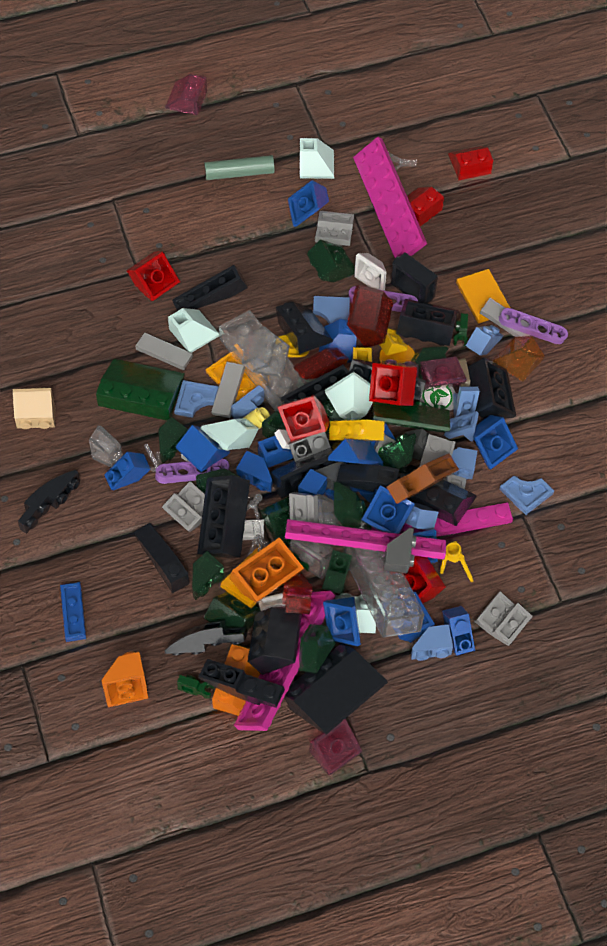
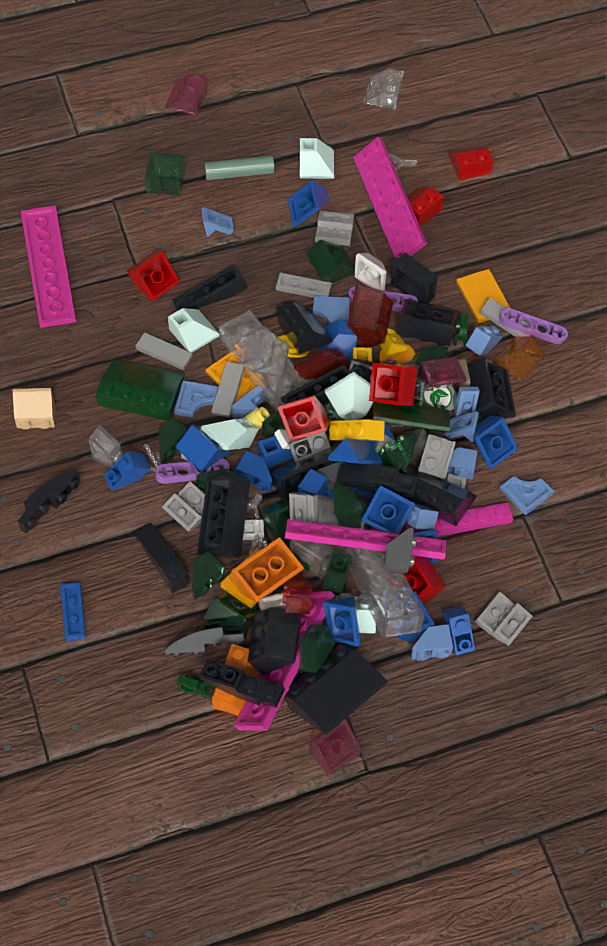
orange slope [102,652,149,707] -> none
dark orange slope [387,453,459,504] -> none
yellow plant [440,541,474,582] -> none
none -> dark pink plate [21,205,76,328]
none -> clear green piece [145,152,186,196]
none -> medium blue slope [201,207,234,237]
none -> light grey tile [276,272,332,298]
none -> clear slope [363,68,404,110]

